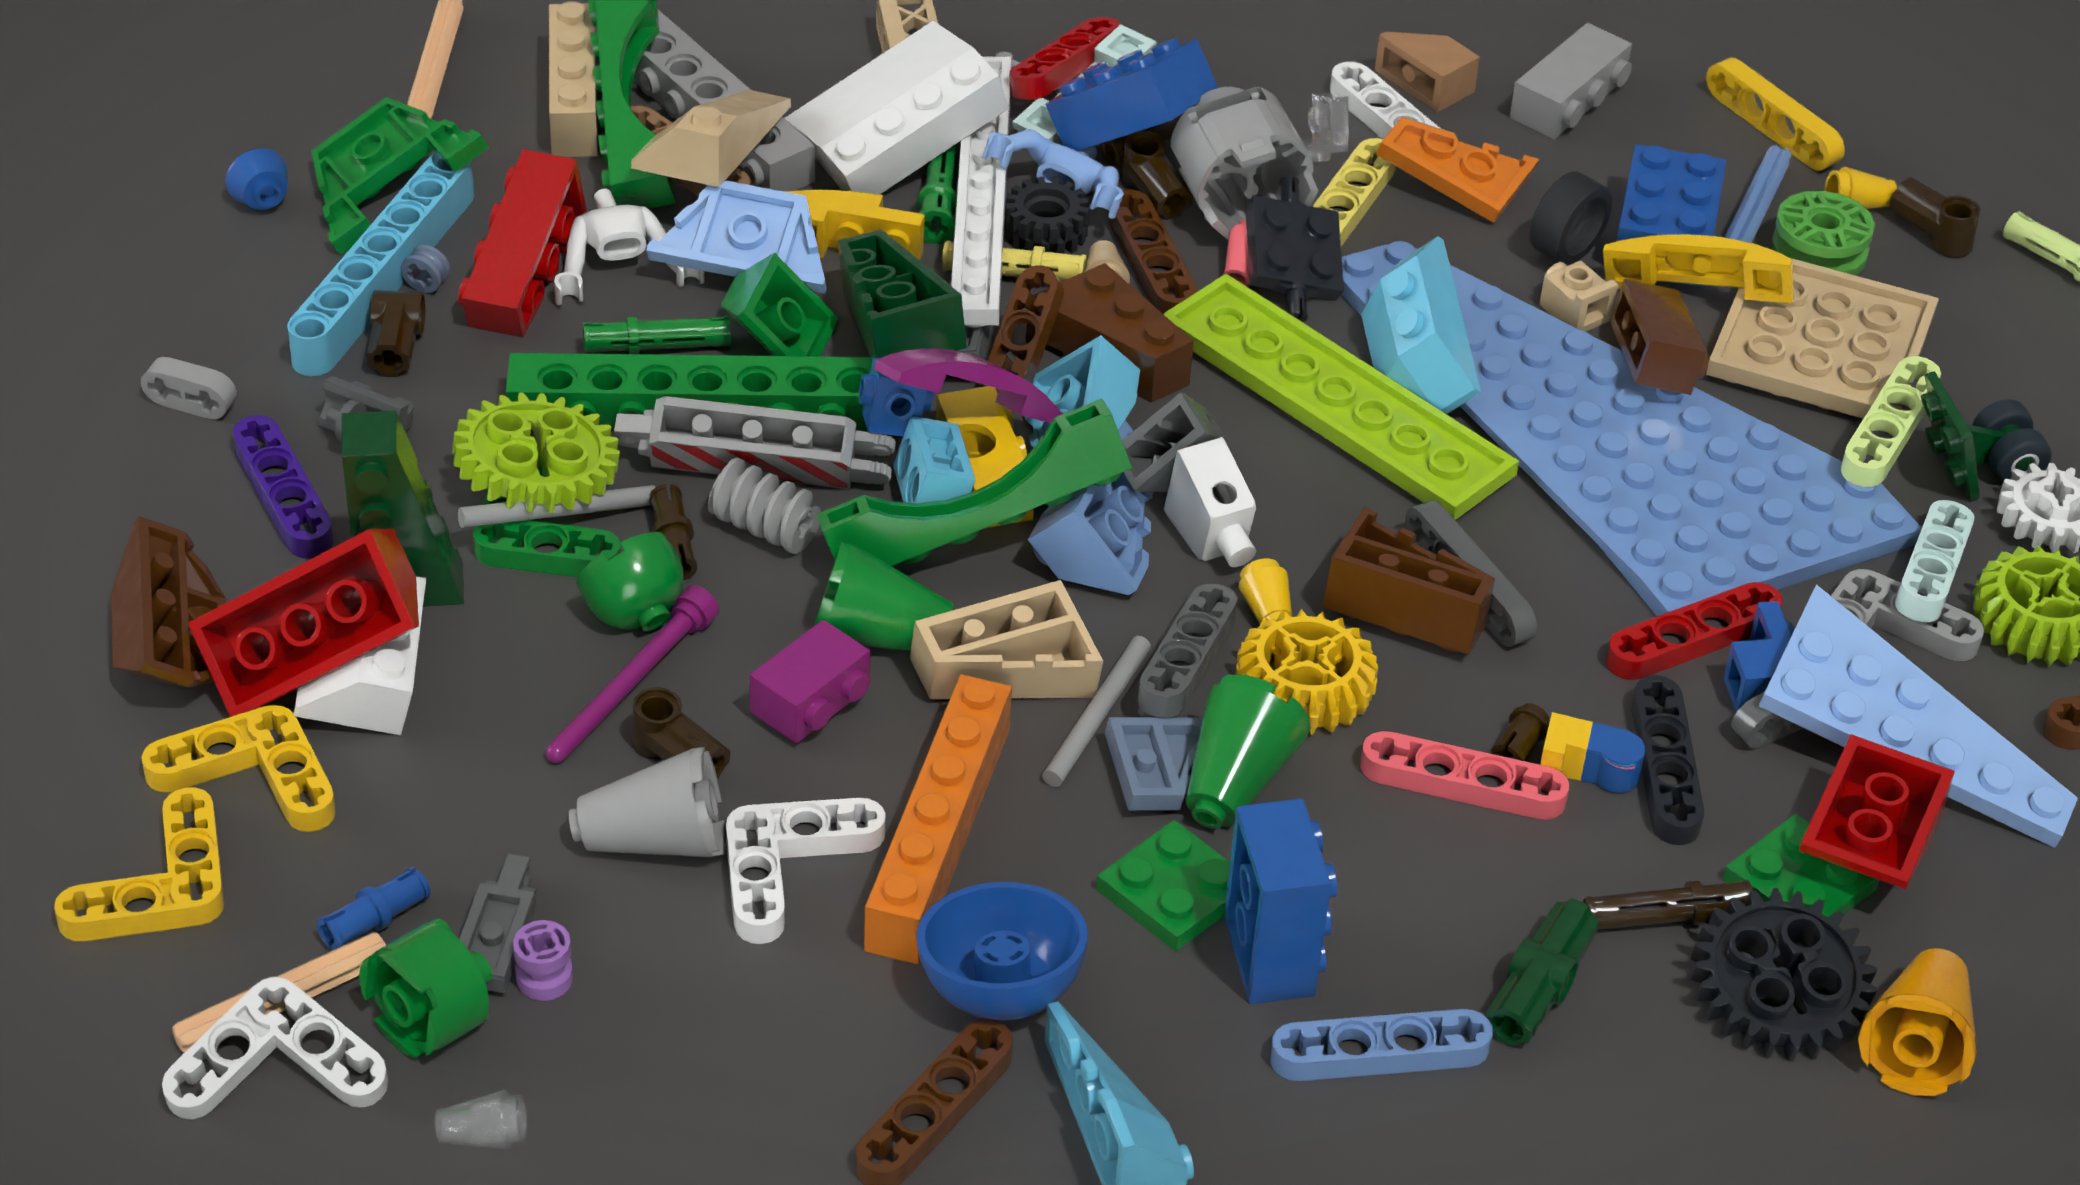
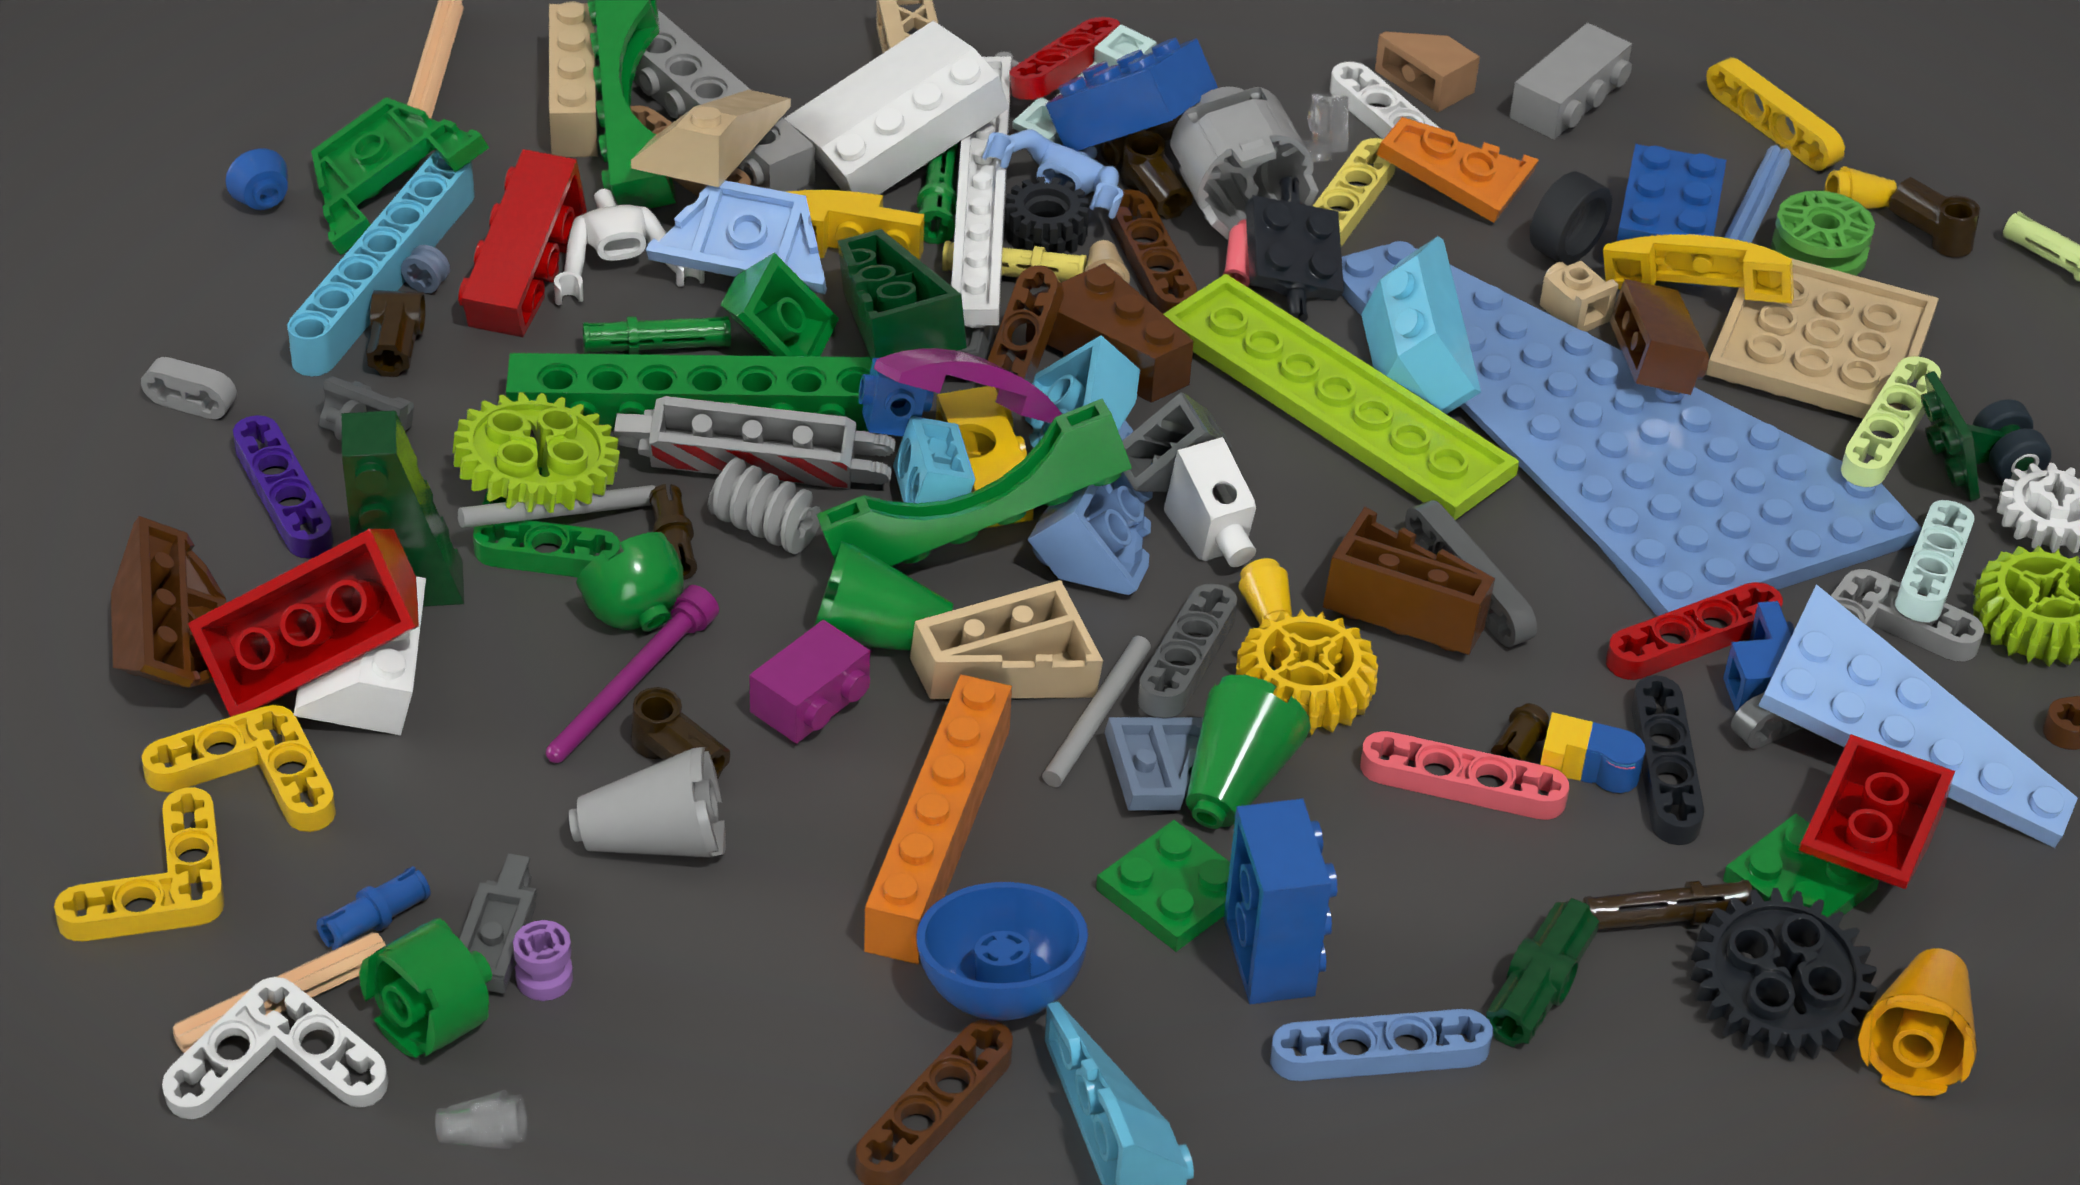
white beam [726,798,886,944] -> none

